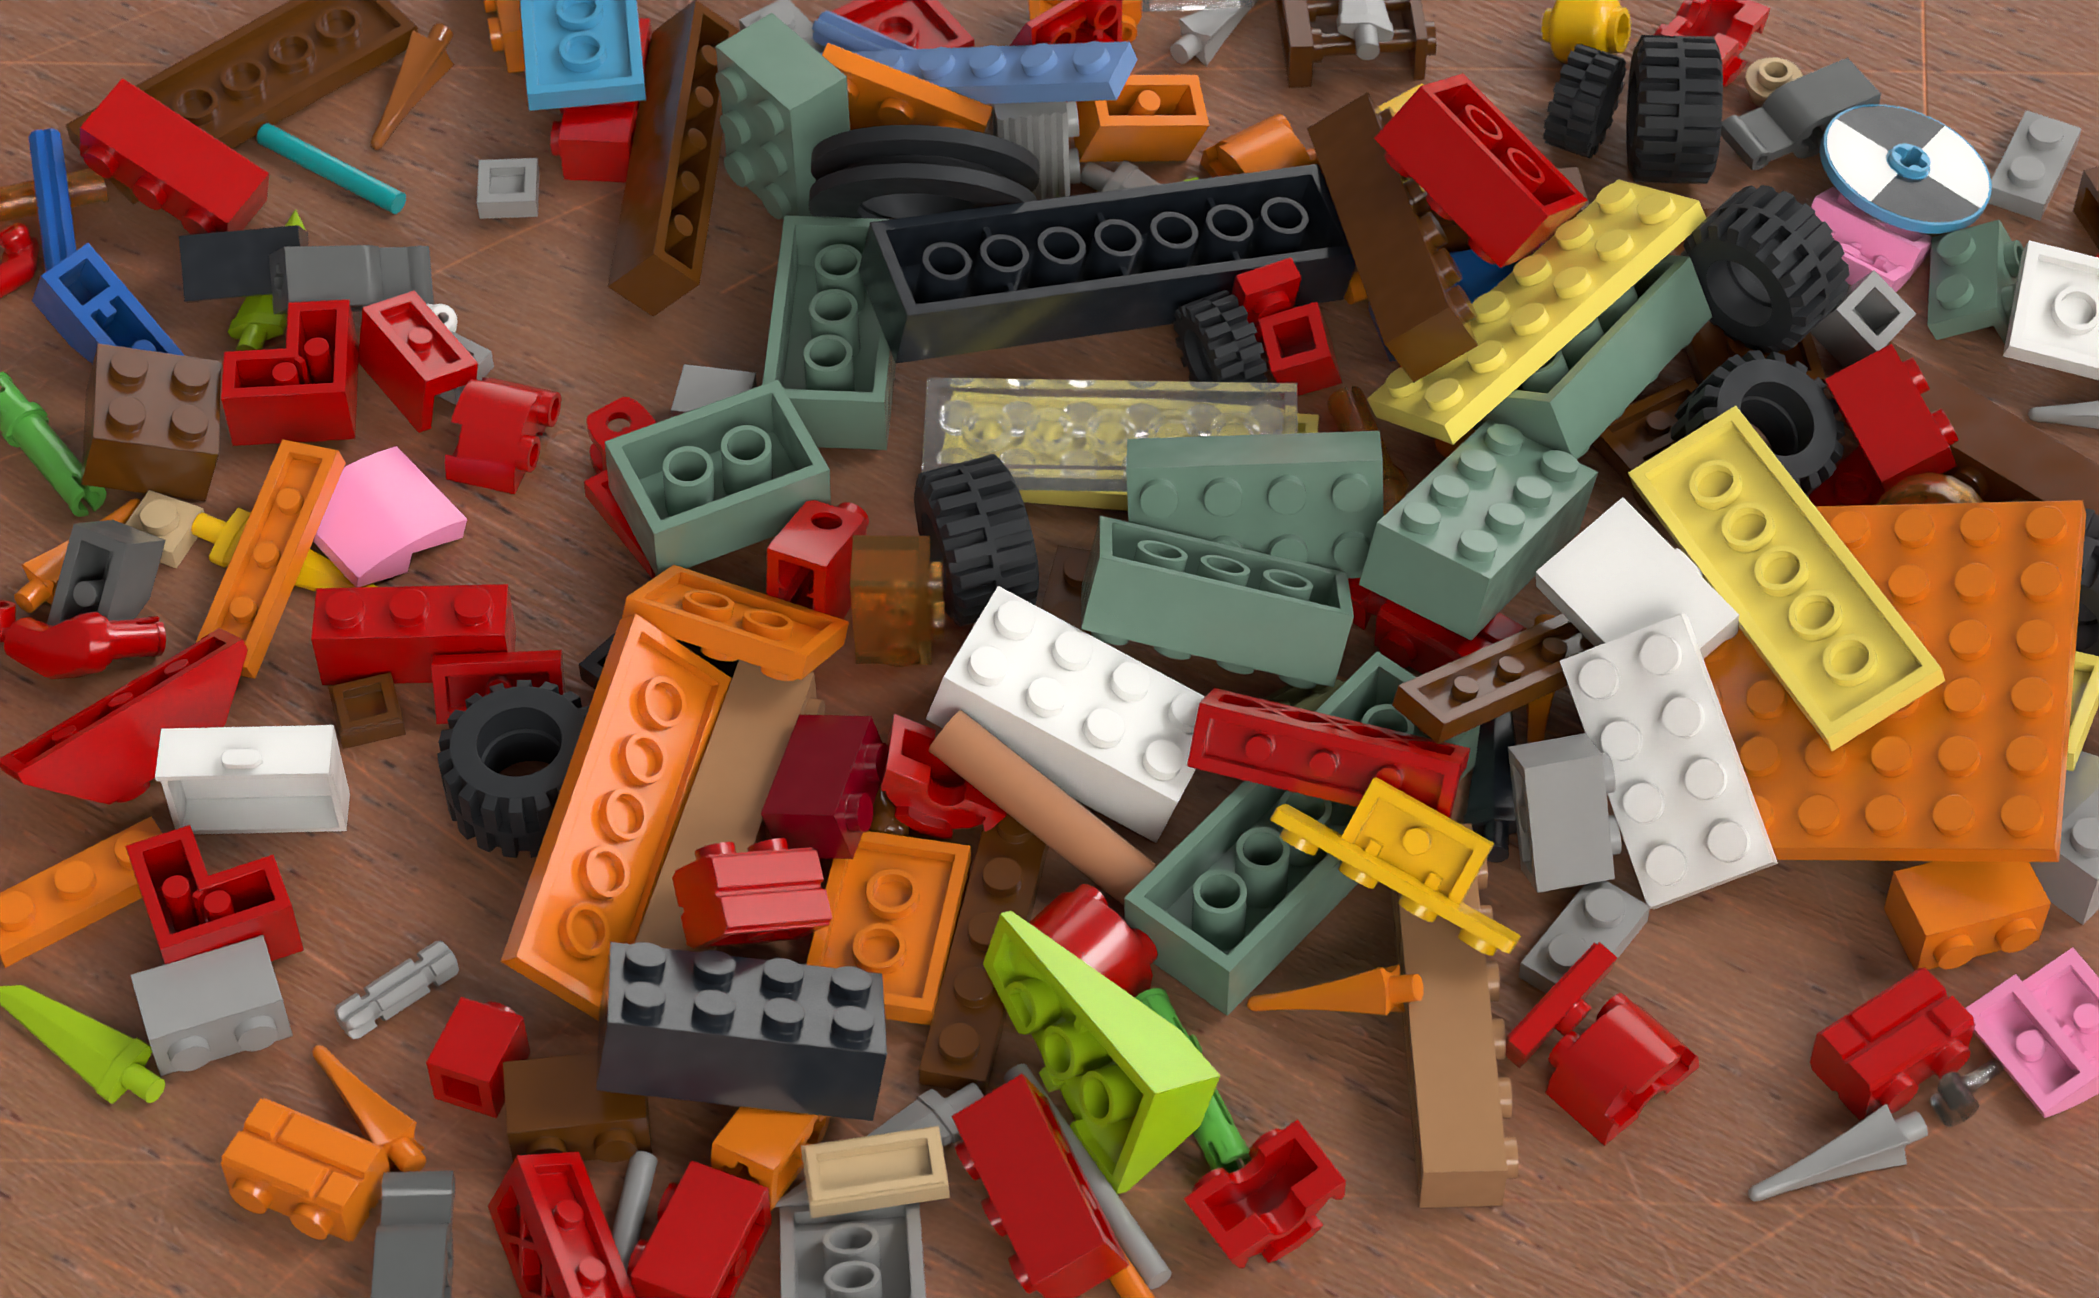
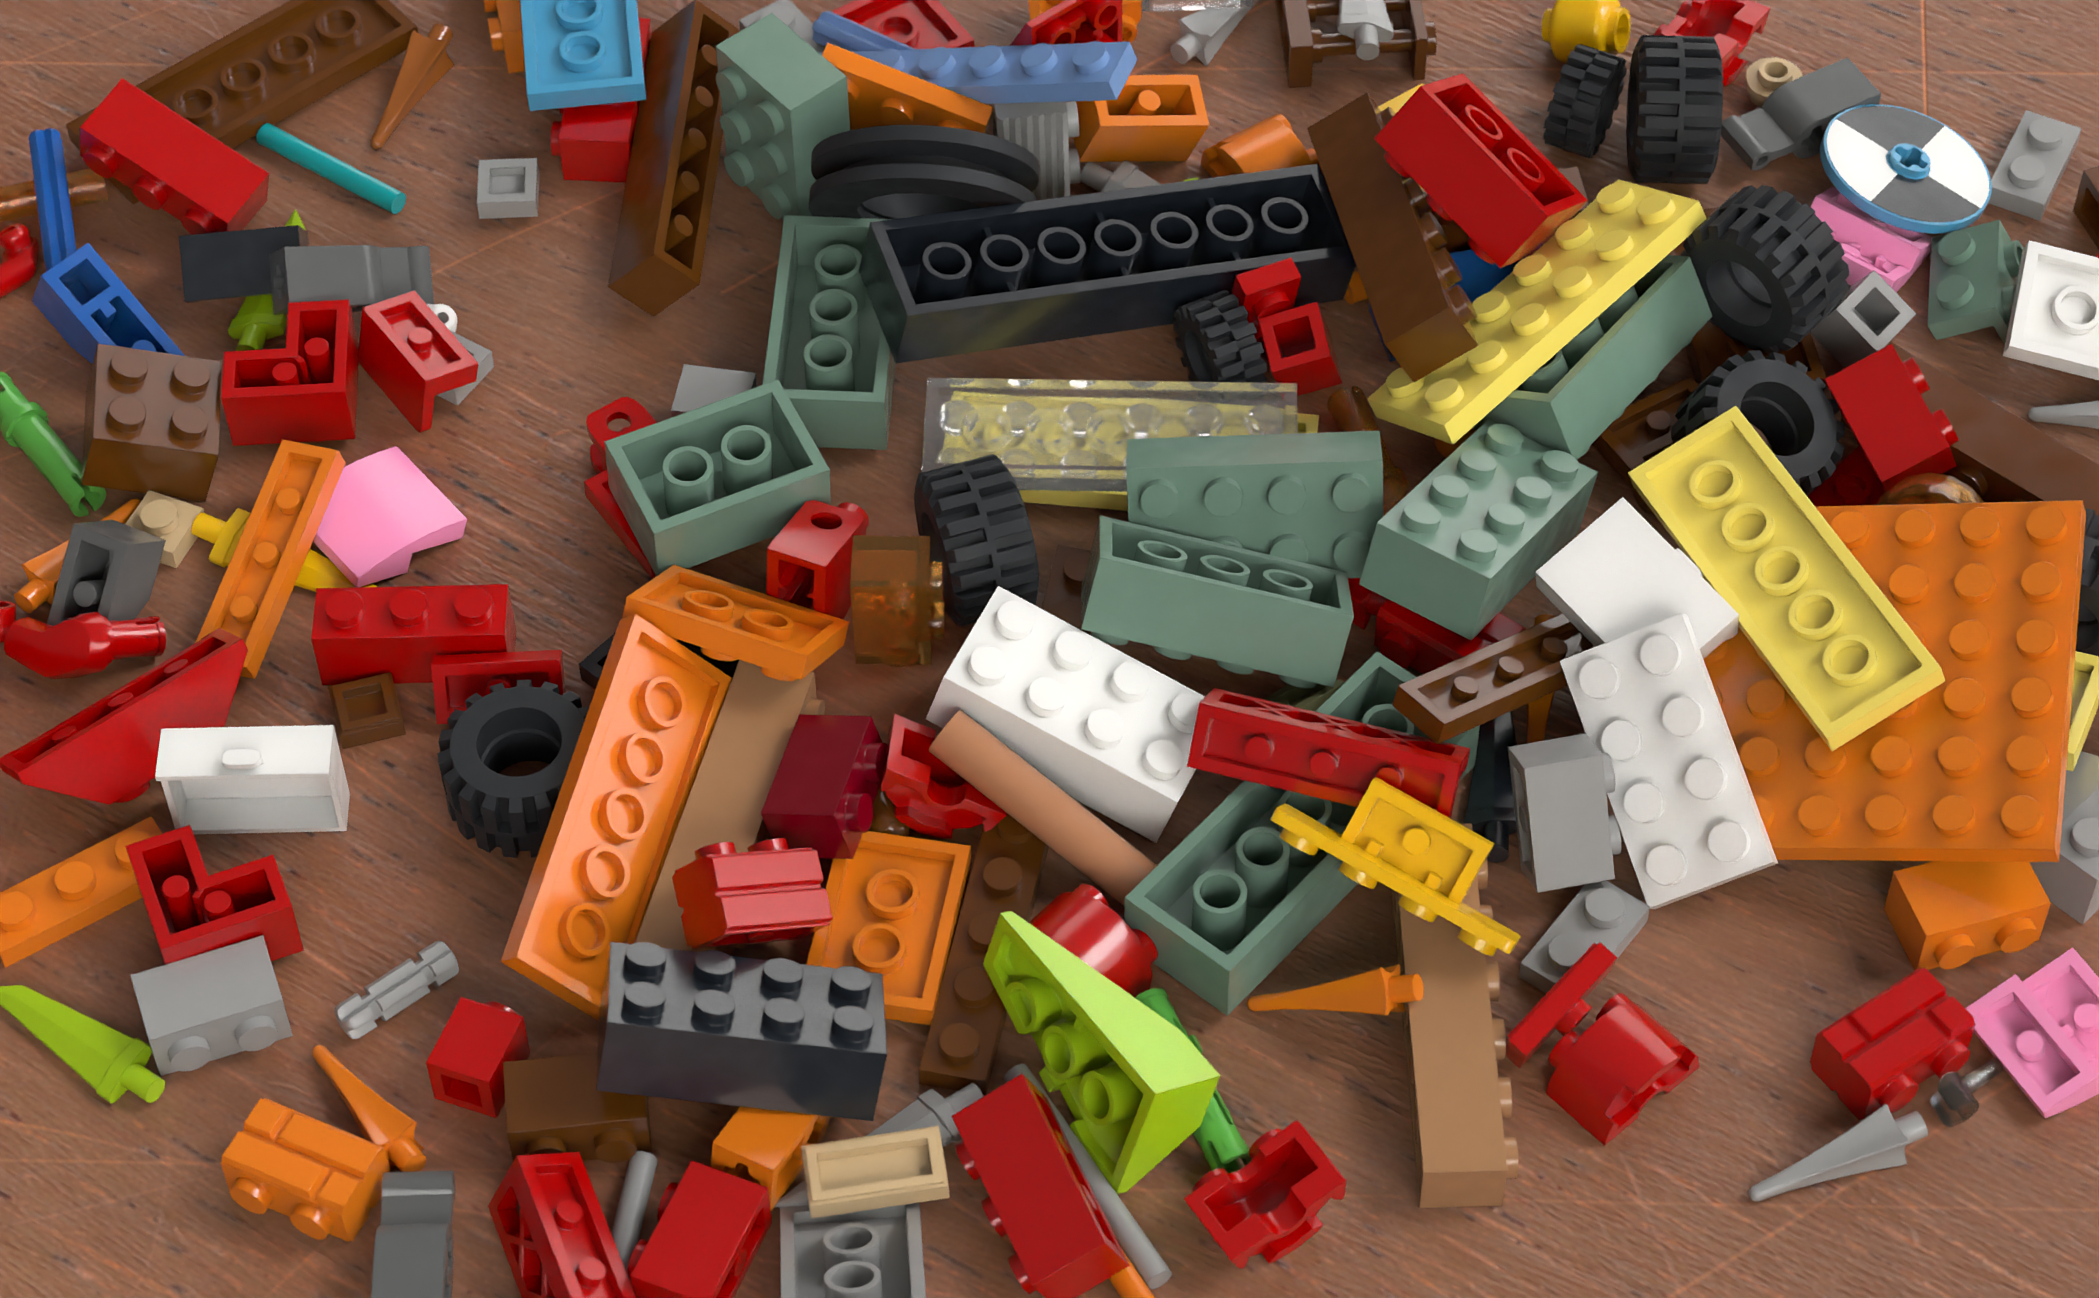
red cylinder [445,377,561,495] -> none

